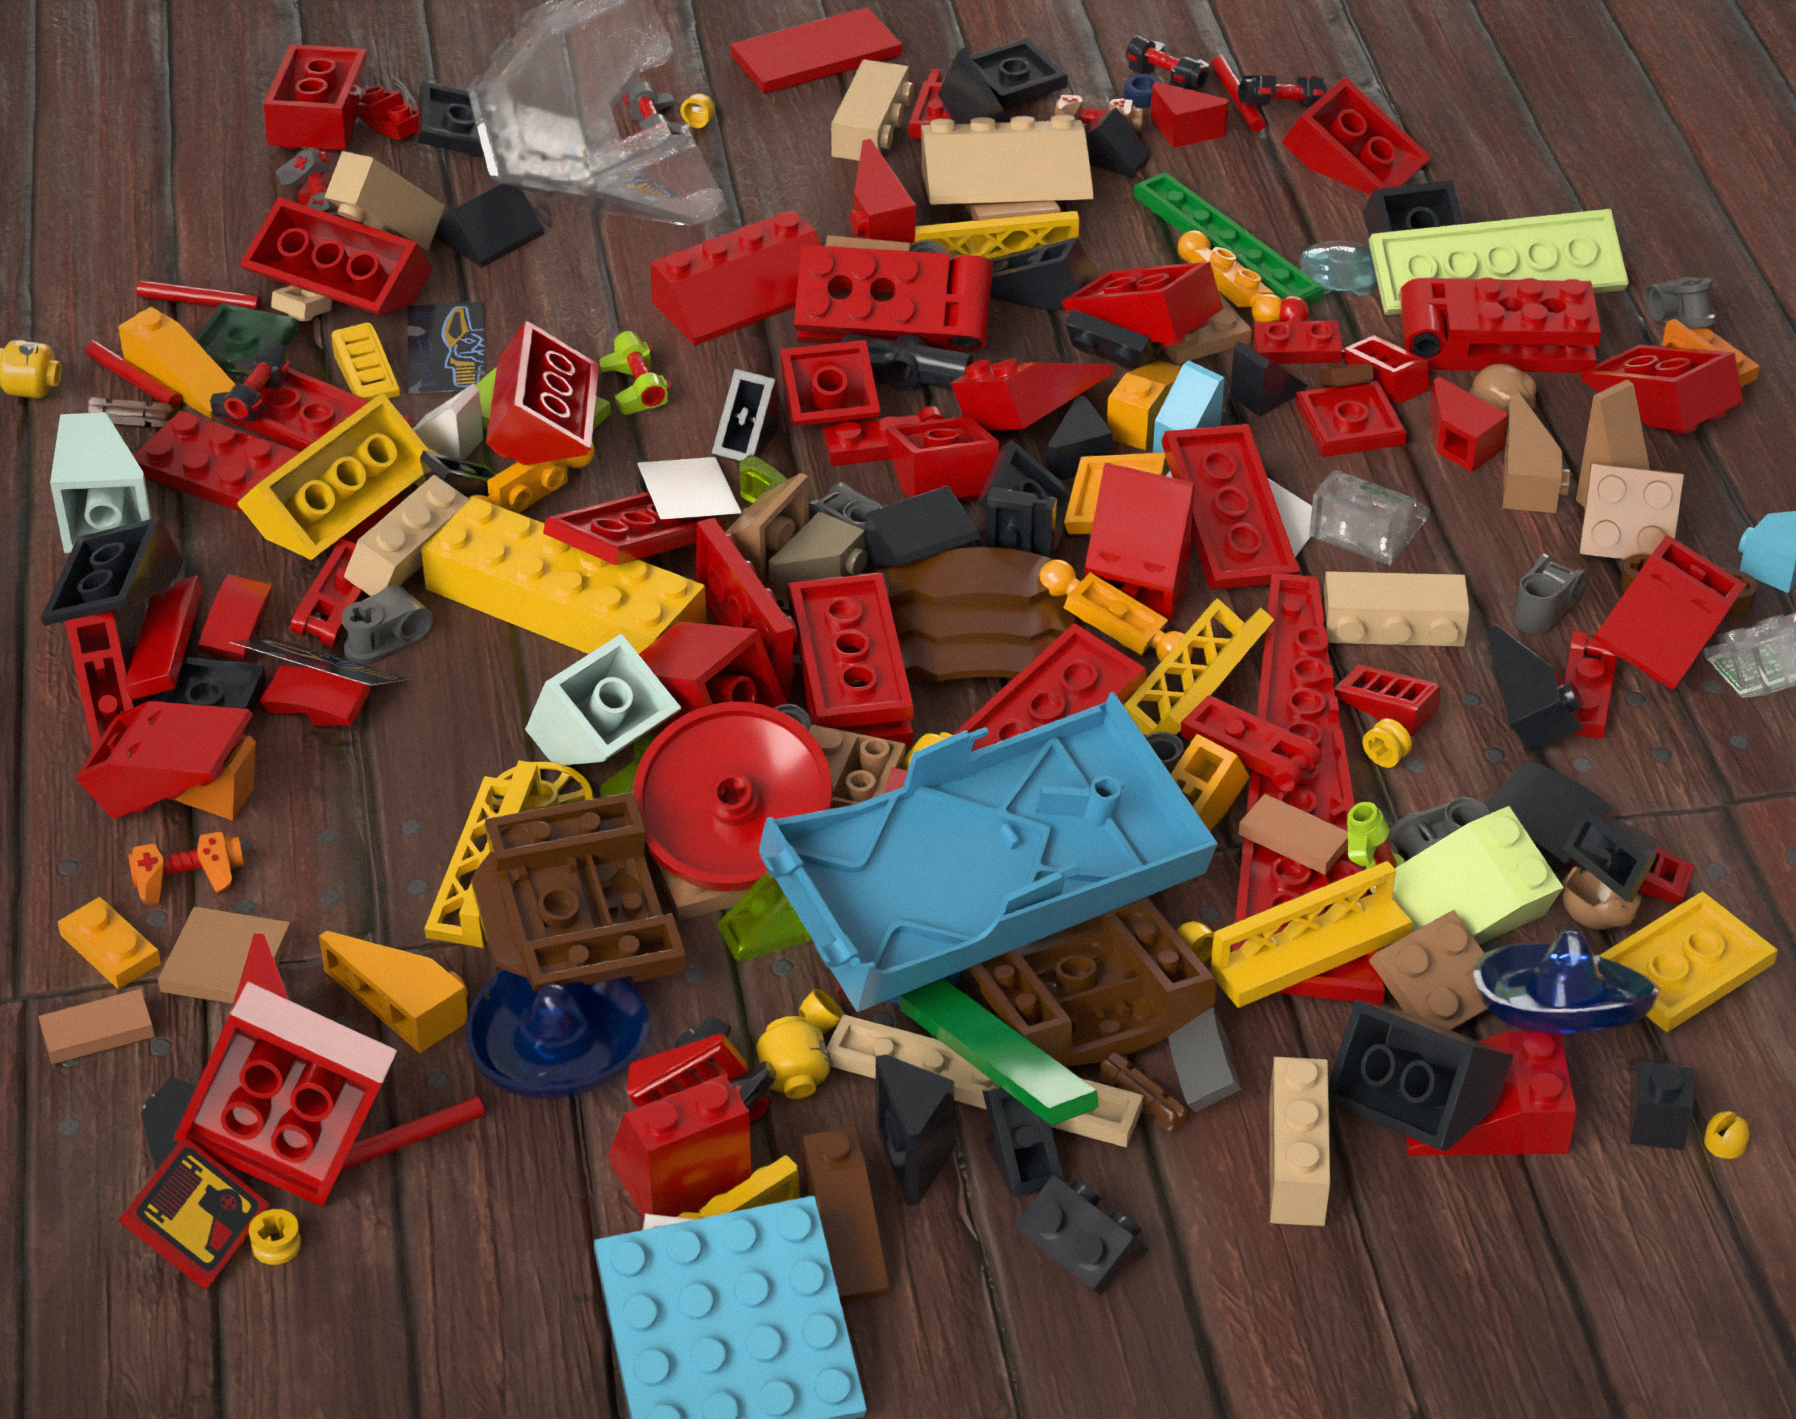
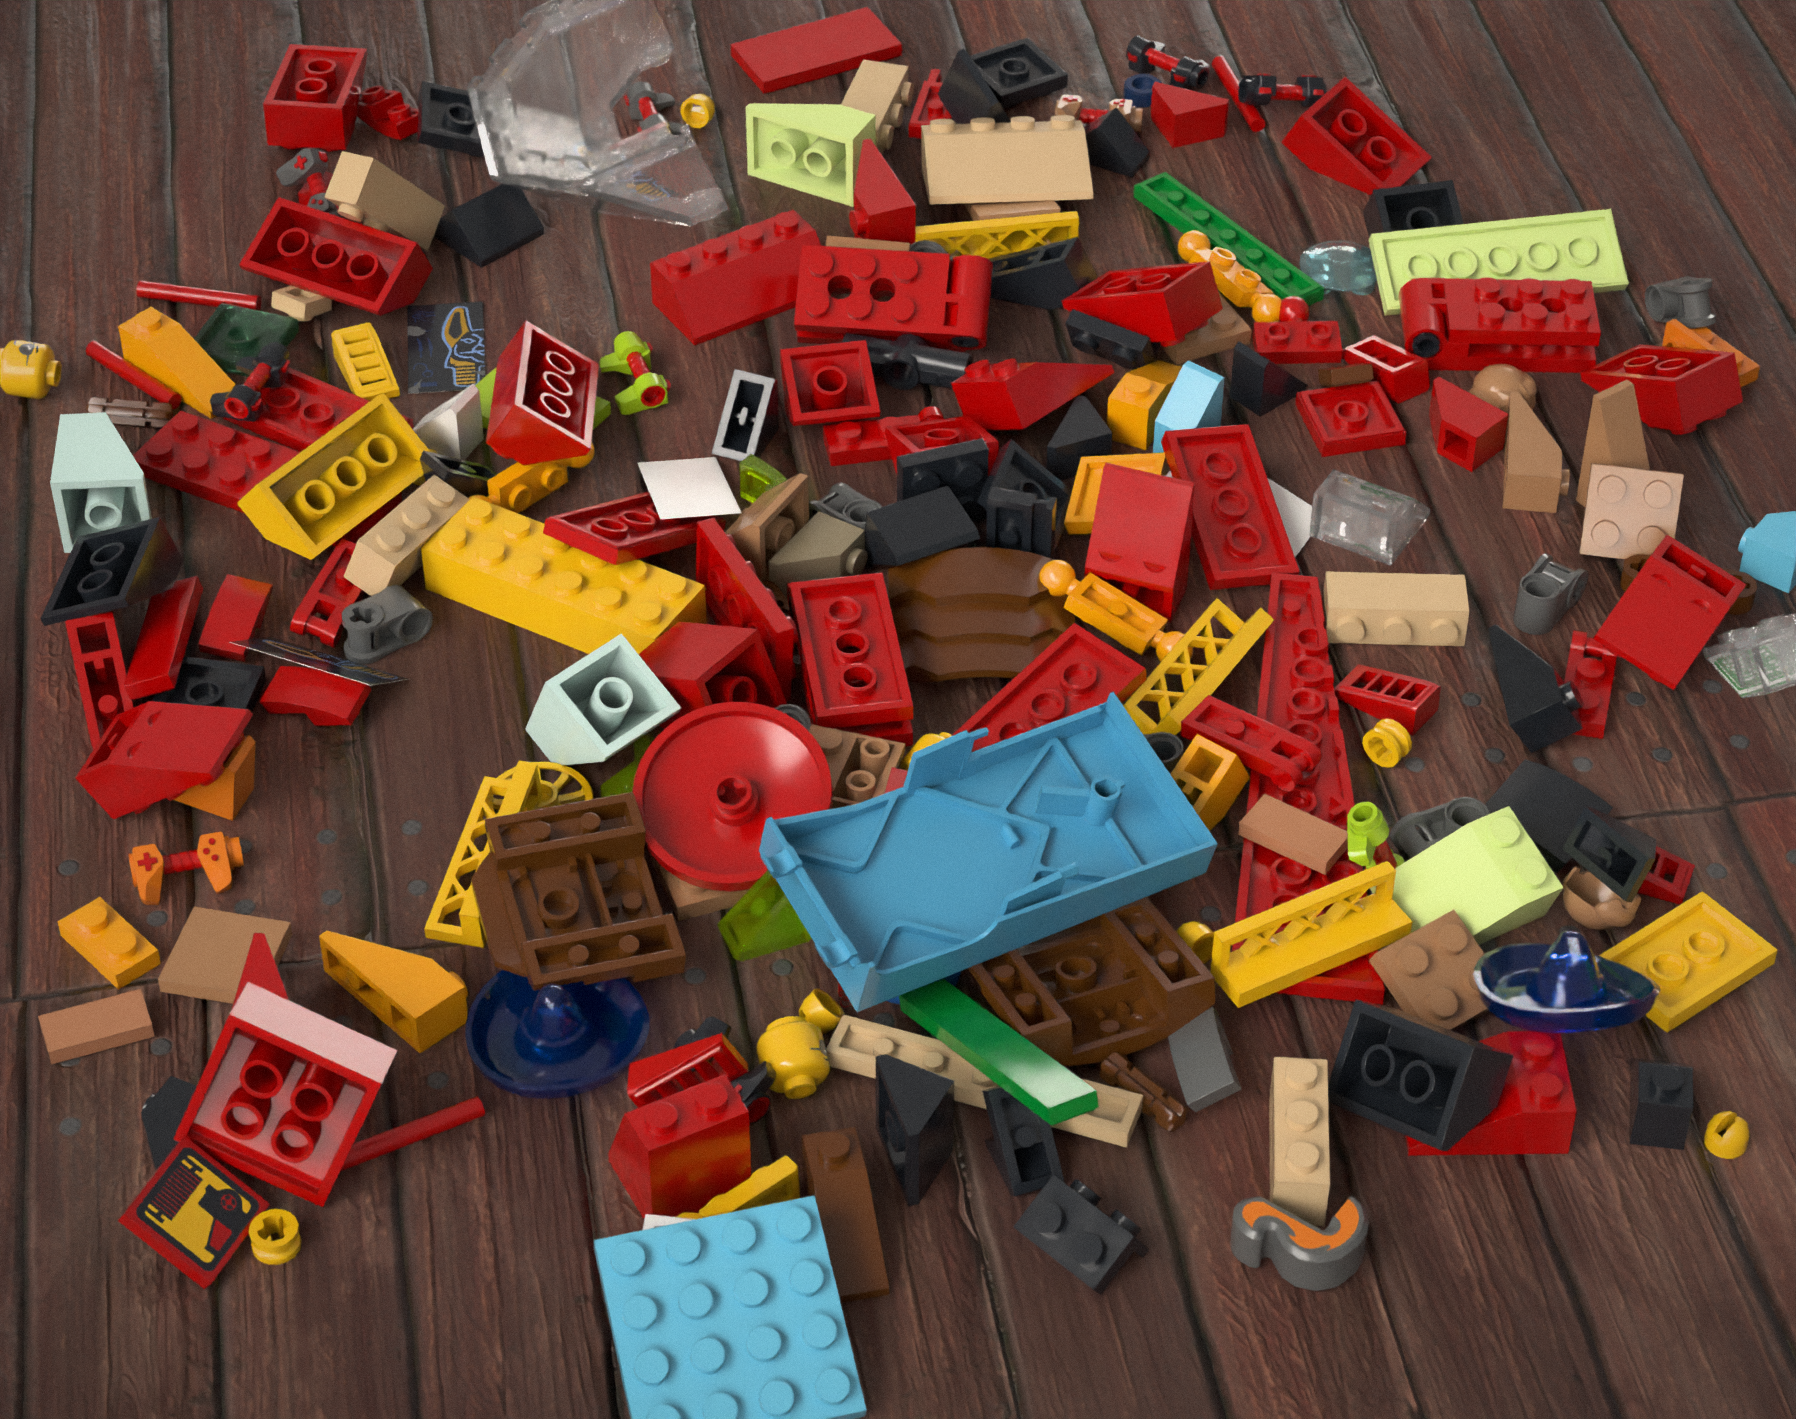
none -> yellowish green slope [746,103,876,207]
none -> black plate [897,438,989,522]
none -> dark grey animal [1230,1196,1369,1291]

